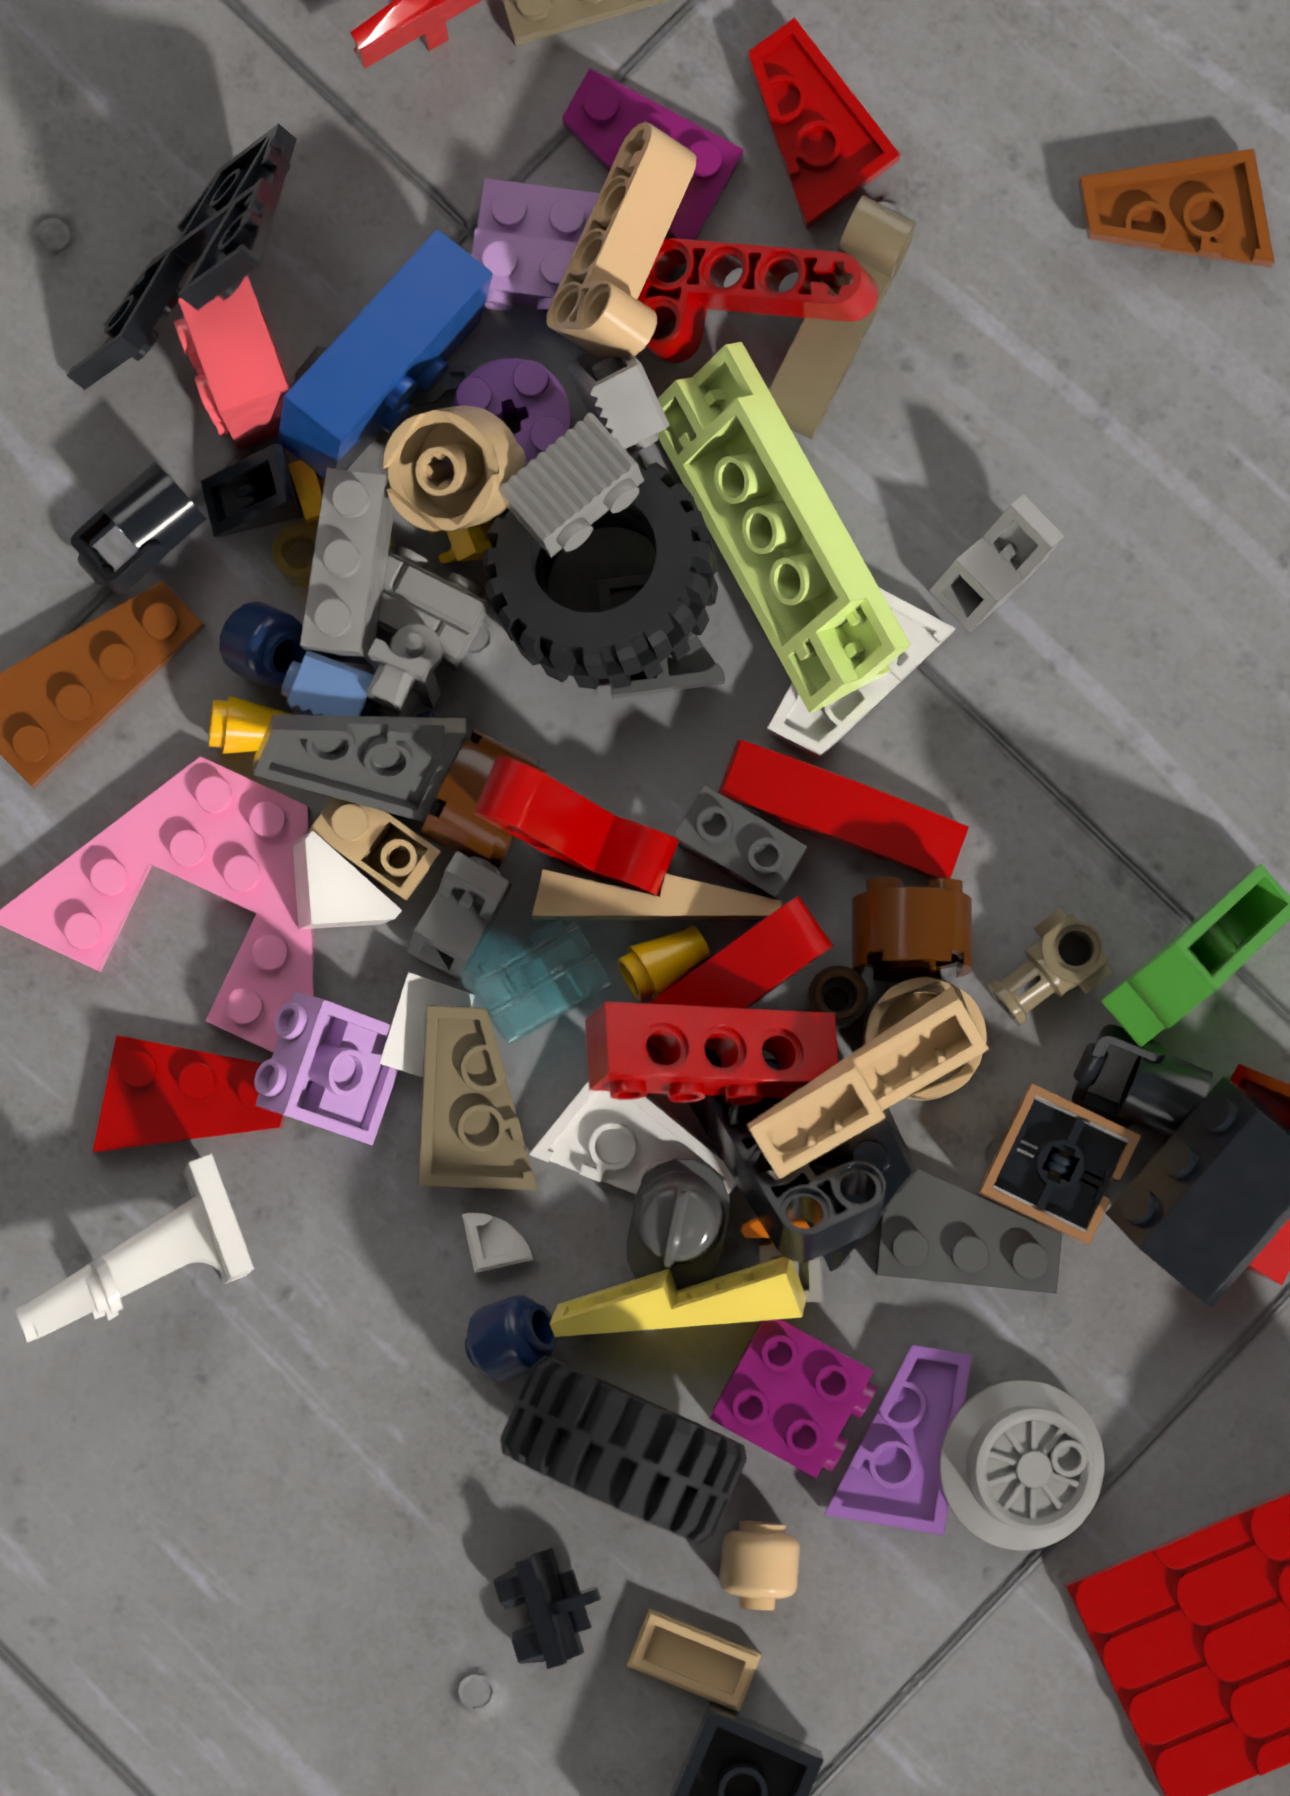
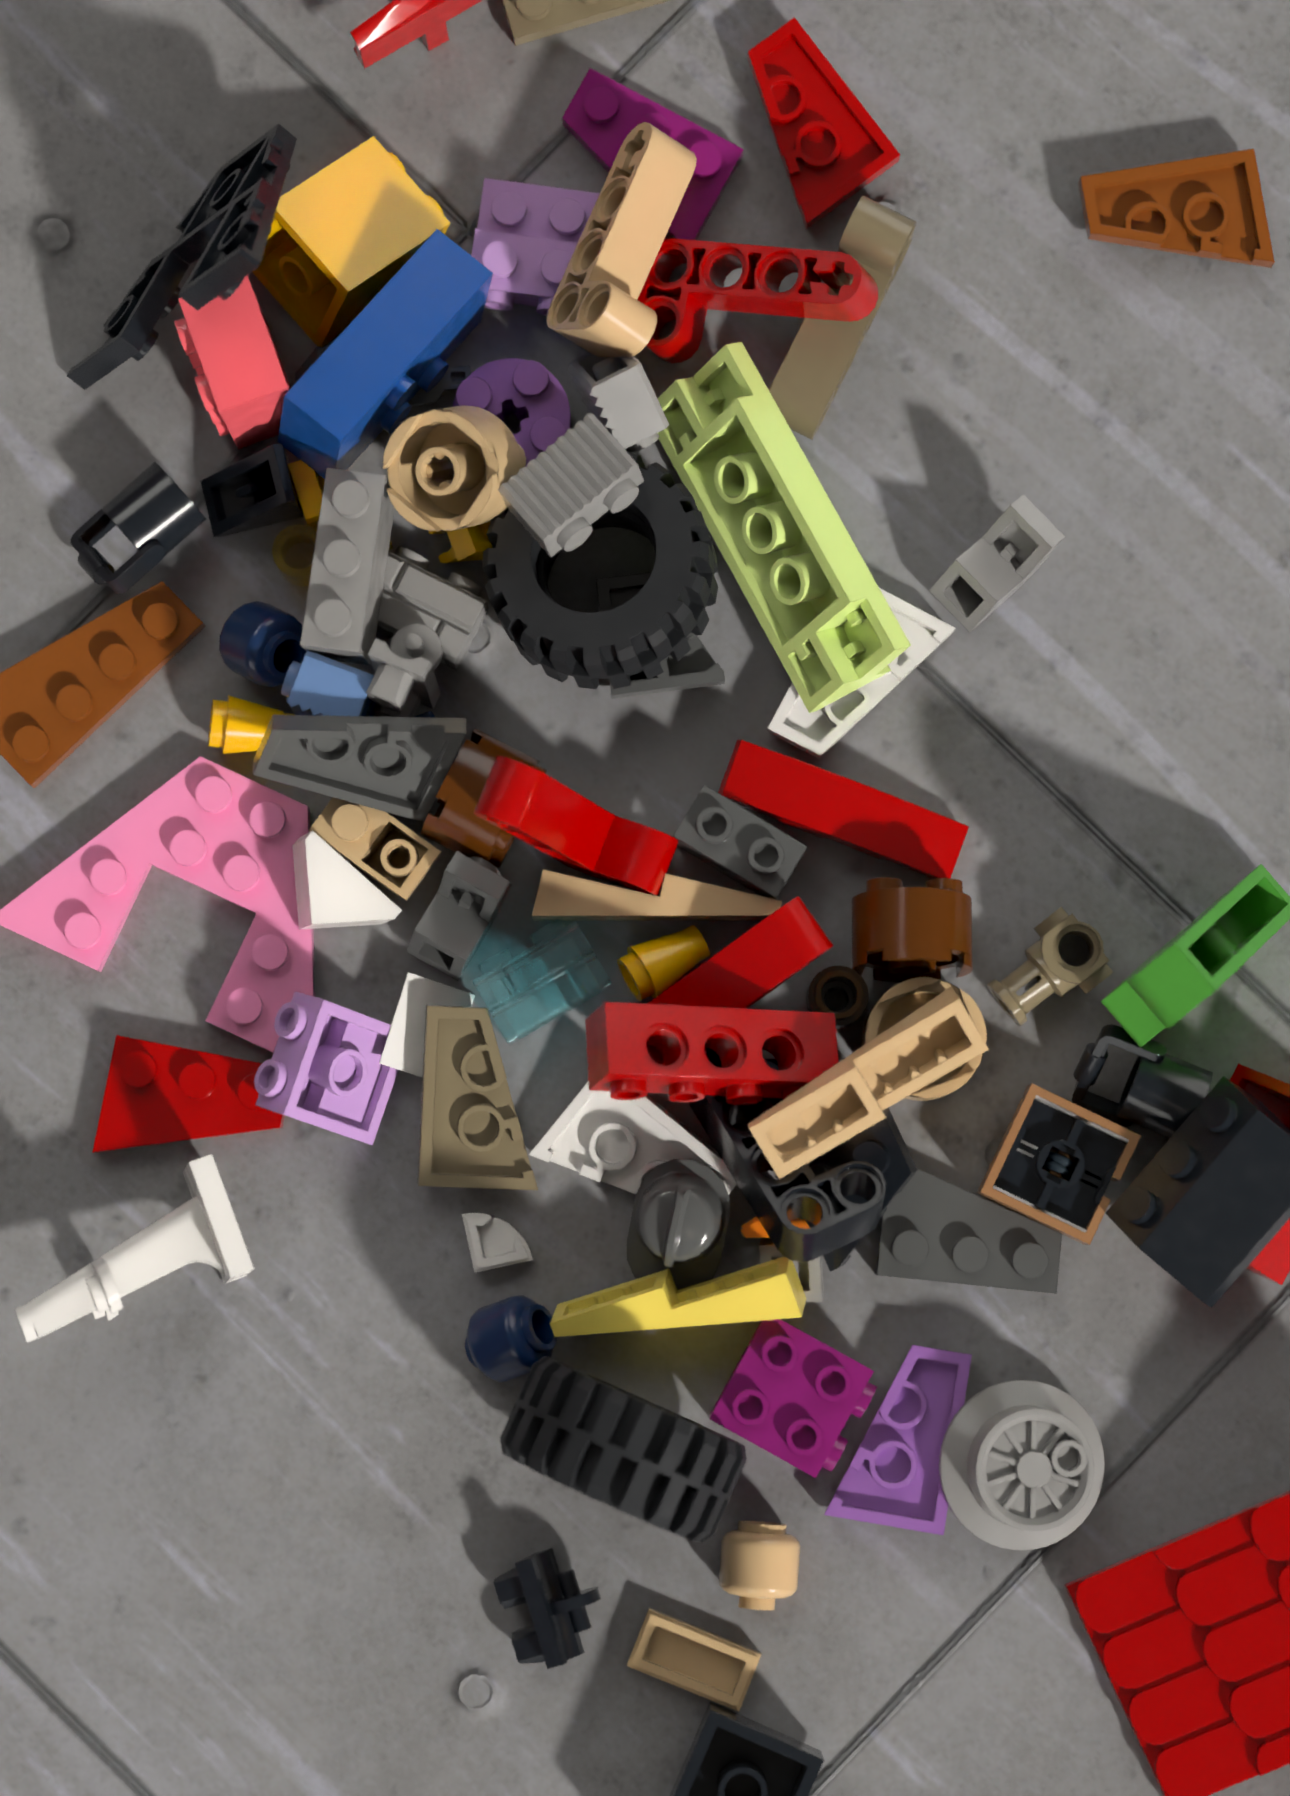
none -> yellow slope [252,136,450,347]

